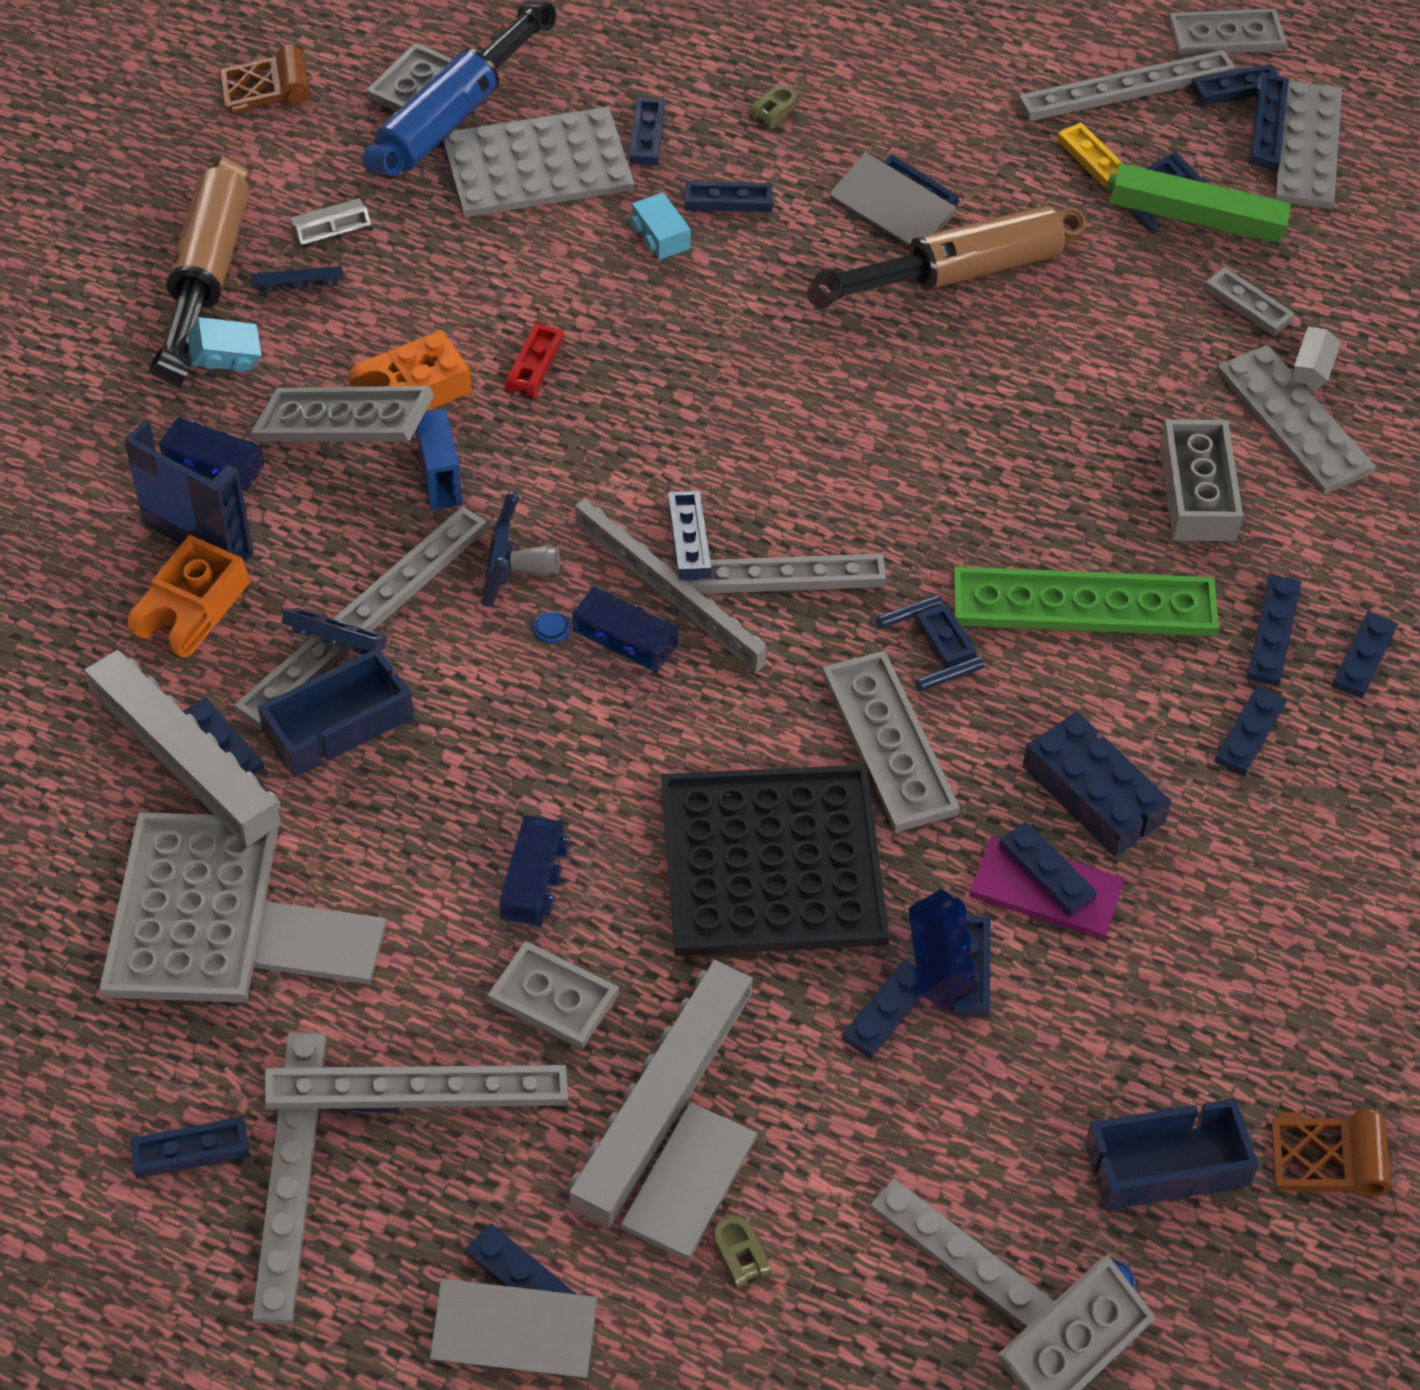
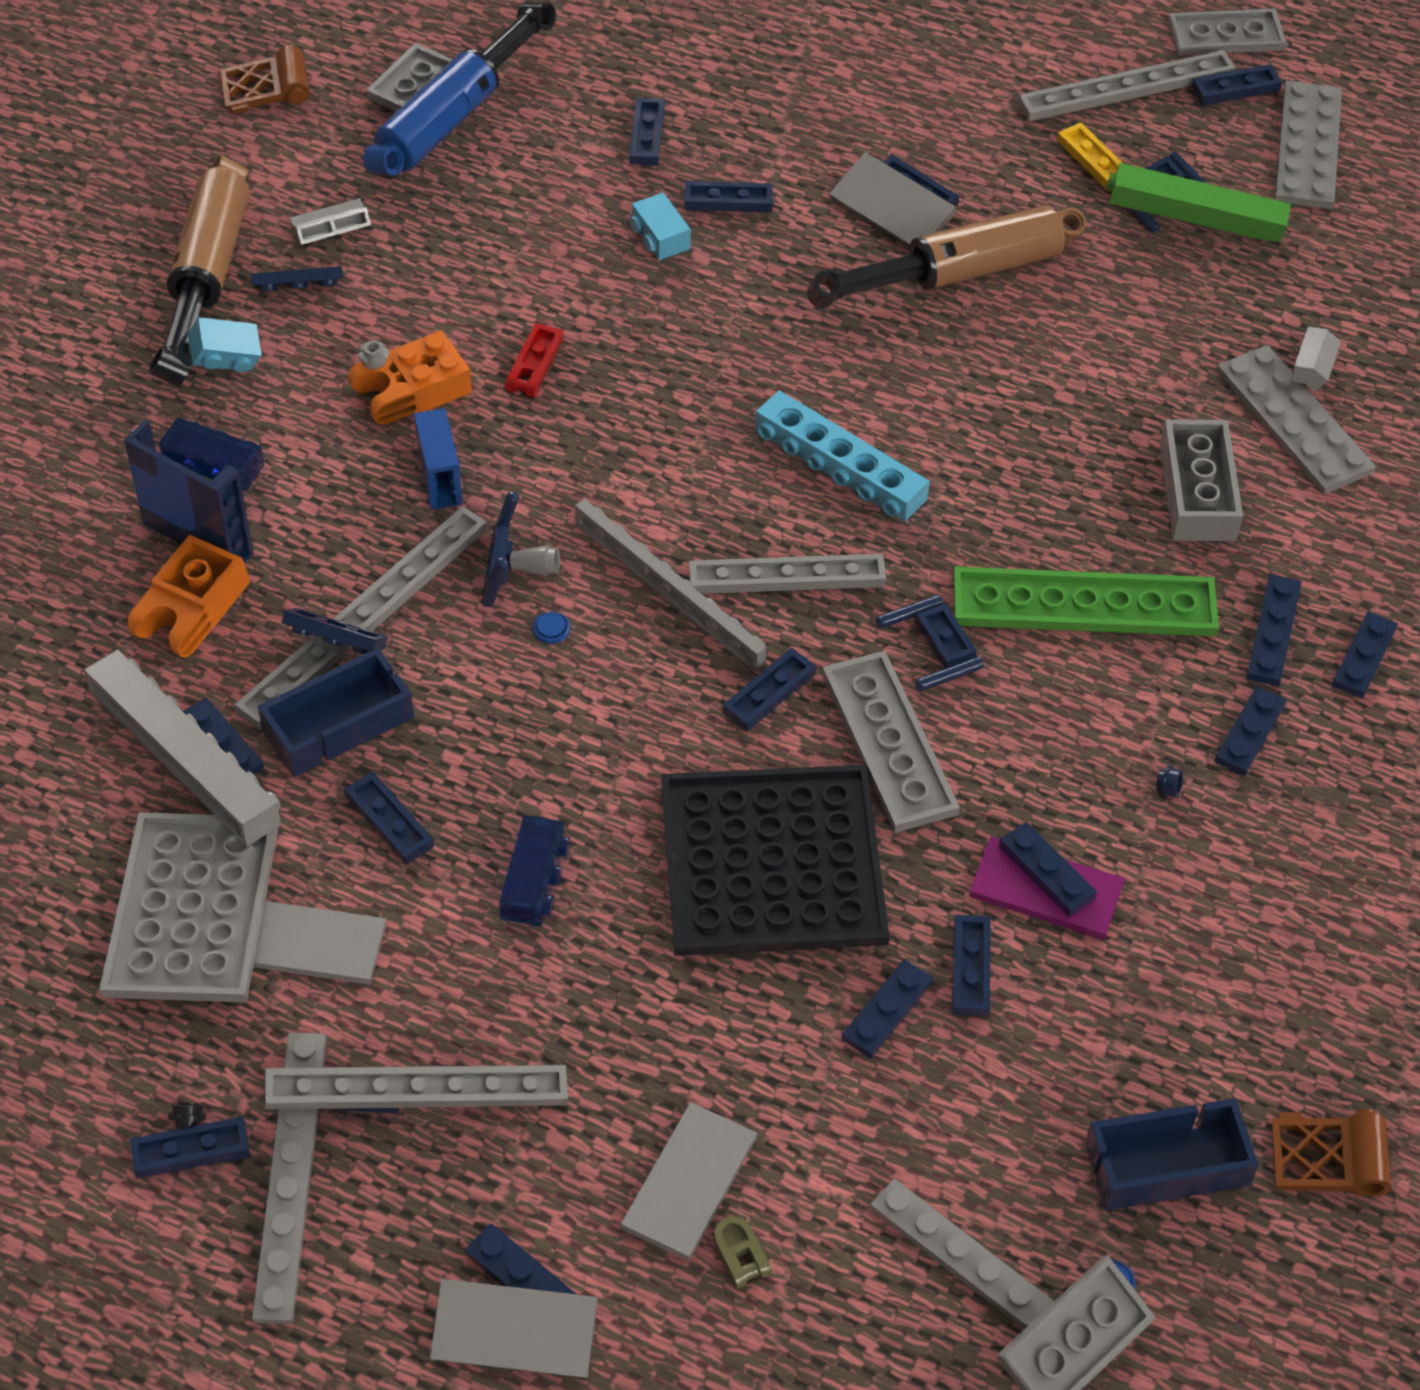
light grey plate [251,386,435,442] -> none
light grey plate [442,107,635,217] -> none
light grey plate [488,941,619,1050] -> none
light grey brick [567,960,753,1228] -> none
clear blue brick [572,586,678,672] -> none
plate [668,491,712,580] -> none
olive plate [748,85,797,129] -> none
clear blue brick [908,889,977,1009] -> none
dark blue piece [1022,711,1171,857] -> none
light grey plate [1204,267,1295,337] -> none
dark blue plate [1249,71,1289,171] -> none
none -> black plate [168,1102,207,1128]
none -> dark blue plate [344,771,434,865]
none -> light grey plate [358,340,389,369]
none -> dark blue plate [723,648,816,732]
none -> medium azure brick [755,390,930,522]
none -> dark blue plate [1156,766,1183,799]

